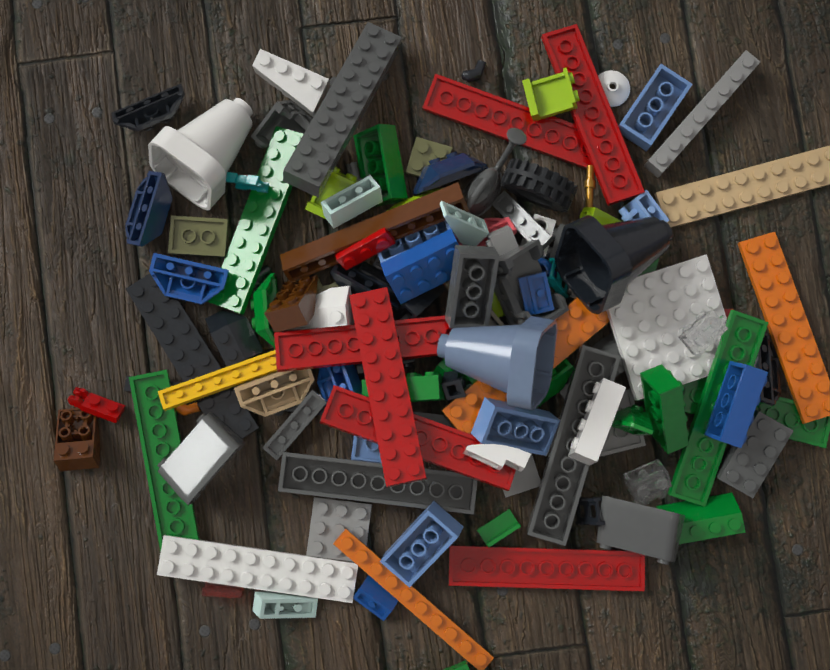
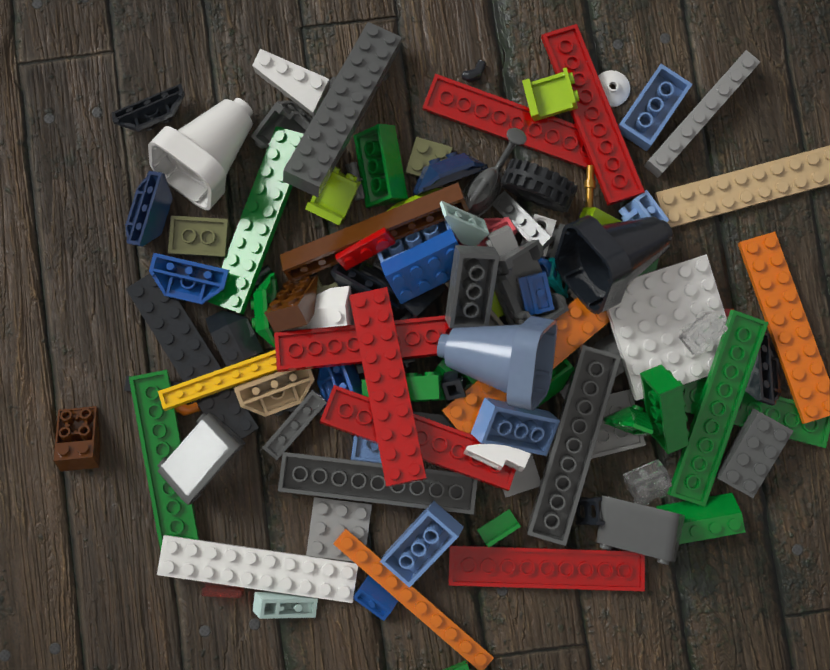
red hinge [67,387,125,423] -> none
teal piece [226,172,269,193] -> none
light aqua brick [321,175,383,228] -> none
white wedge [568,378,626,466] -> none
blue brick [704,361,768,448] -> none

